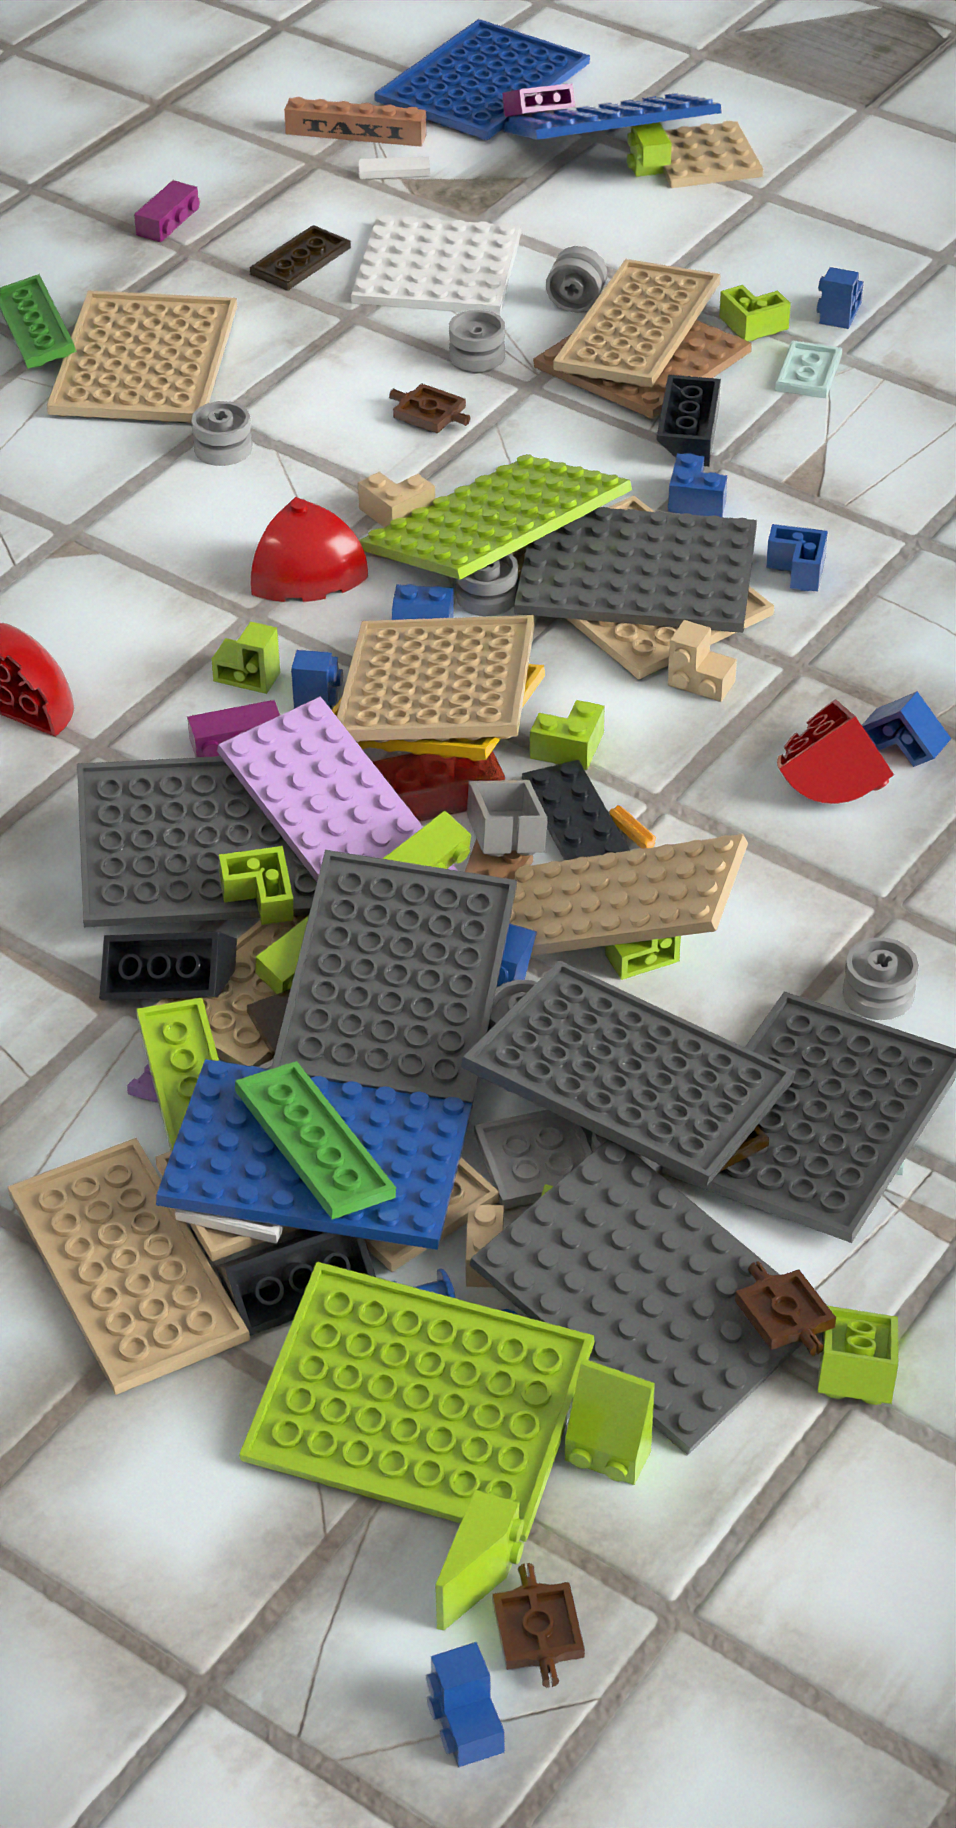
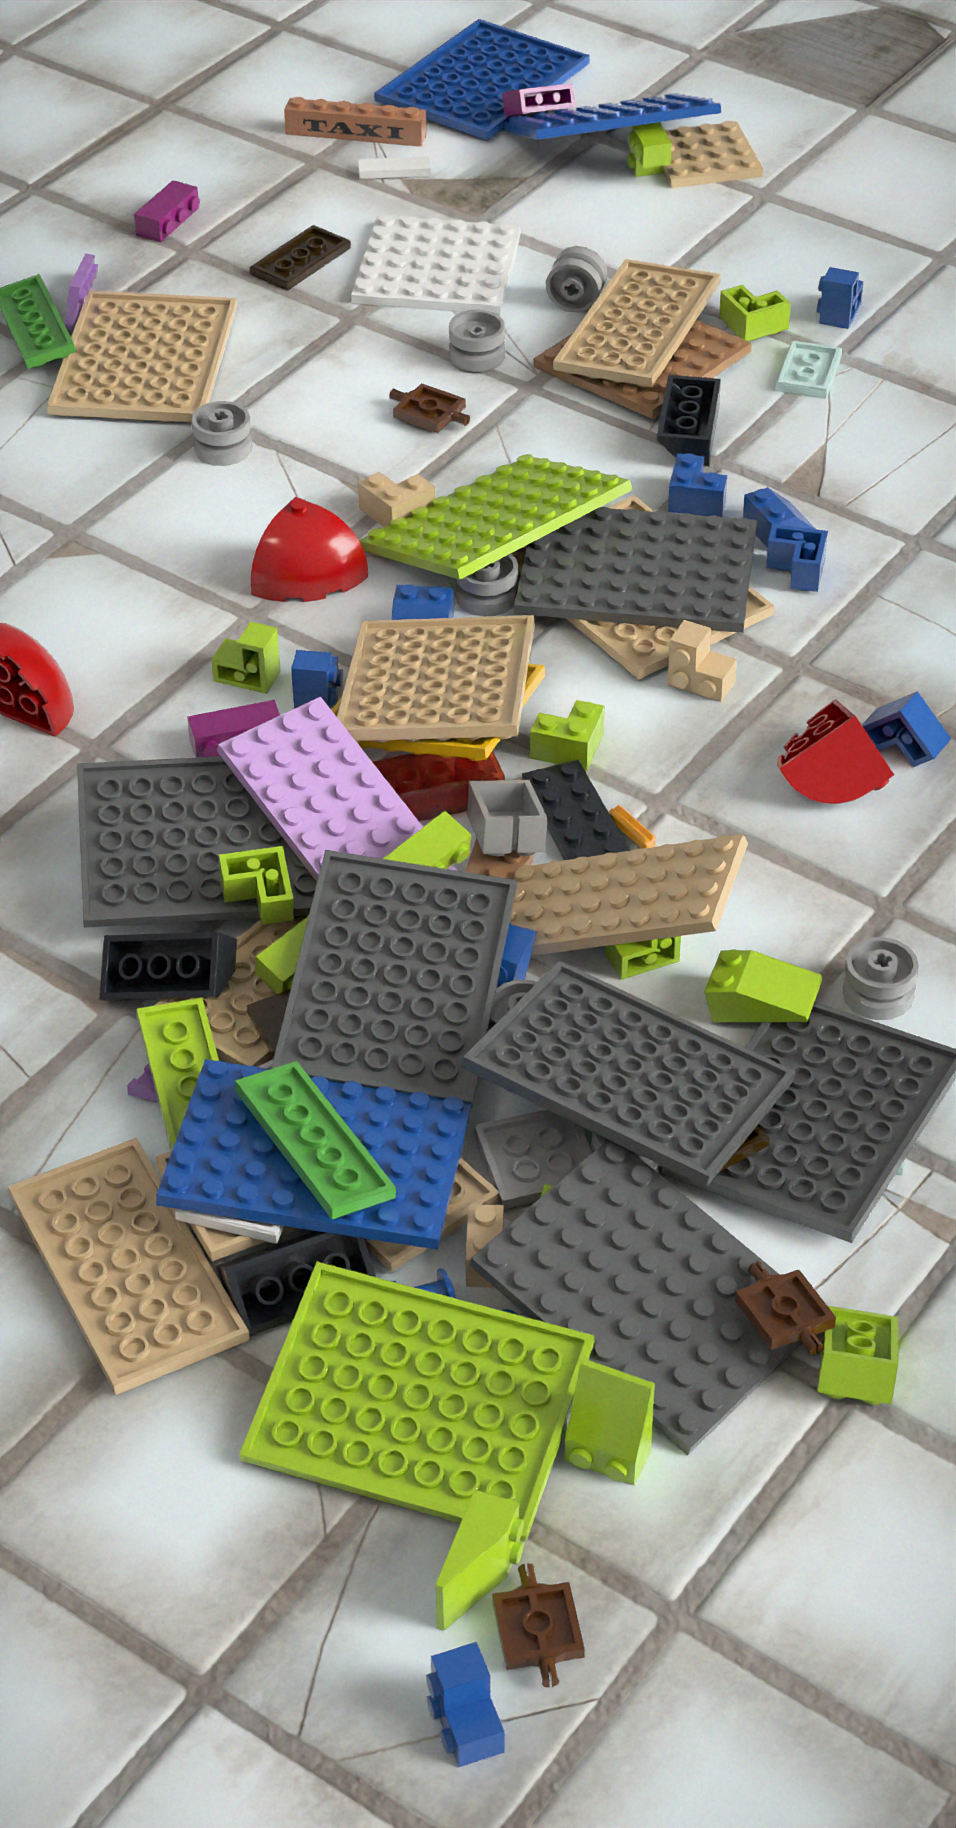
none -> medium lavender wing [65,253,98,335]
none -> lime slope [704,949,822,1022]
none -> blue slope [743,487,816,548]

